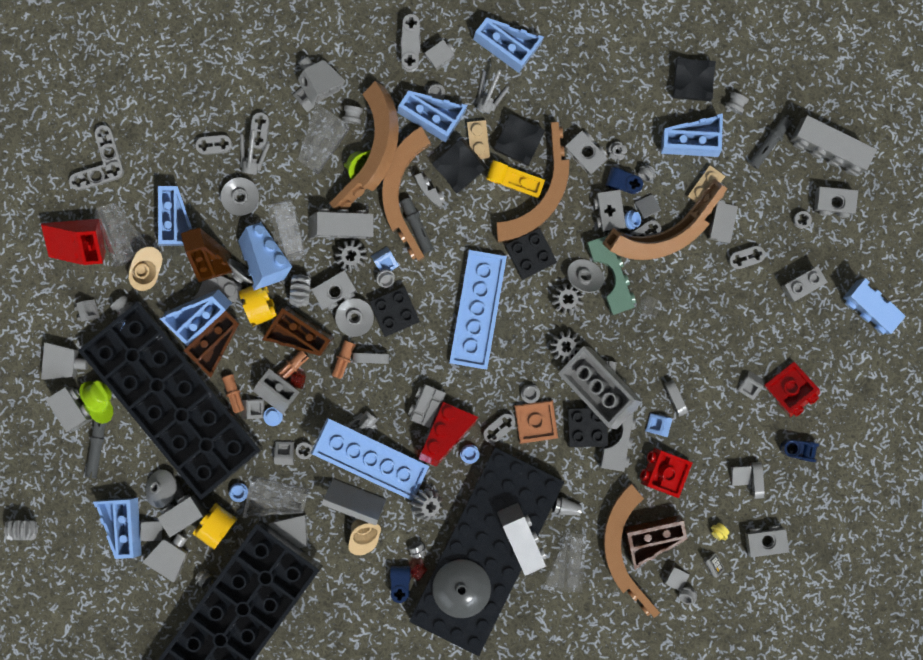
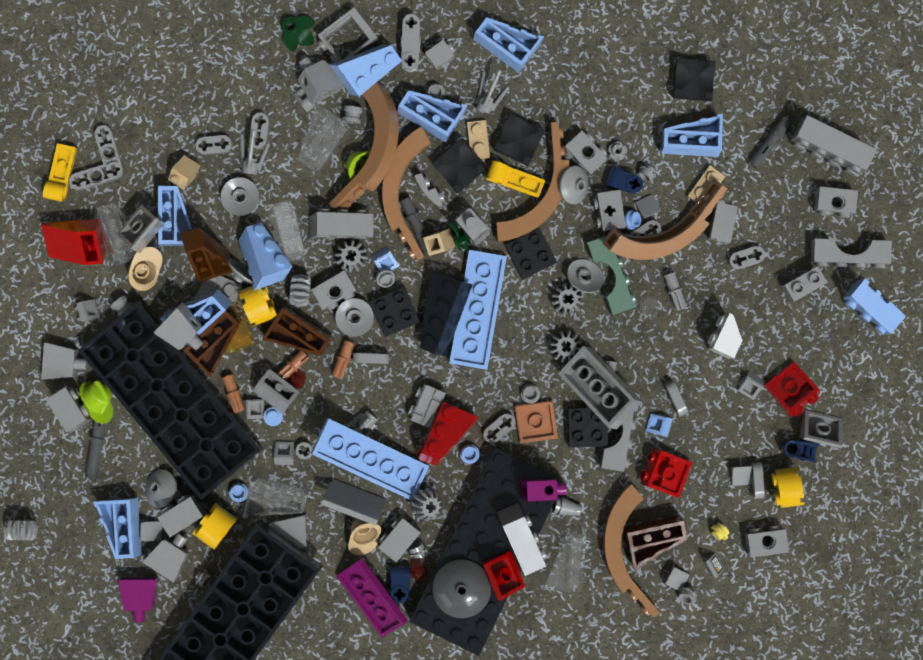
light grey wheel [725,92,749,114] -> none
light grey bush [793,211,812,229] -> none
none -> yellow plate [43,143,77,202]
none -> light grey slope [117,205,165,253]
none -> magenta torso [119,577,159,622]
none -> light grey torso [154,302,204,350]
none -> tan brick [168,155,200,190]
none -> clear yellow slope [223,317,256,356]
none -> dark green plate [281,16,315,52]
none -> light grey window [318,7,378,63]
none -> light blue wedge [329,44,402,96]
none -> magenta plate [336,558,408,638]
none -> light grey brick [378,517,421,562]
none -> black wedge [420,269,473,356]
none -> tan brick [423,228,456,256]
none -> dark green plate [448,219,470,251]
none -> light grey torso [453,207,490,246]
none -> red slope [483,550,526,601]
none -> magenta torso [520,479,567,501]
none -> light grey dish [560,166,588,204]
none -> light grey axle [664,272,686,311]
none -> white slope [707,313,743,359]
none -> yellow brick [771,467,804,508]
none -> light grey slope [798,410,842,448]
none -> light grey arch [811,239,892,268]

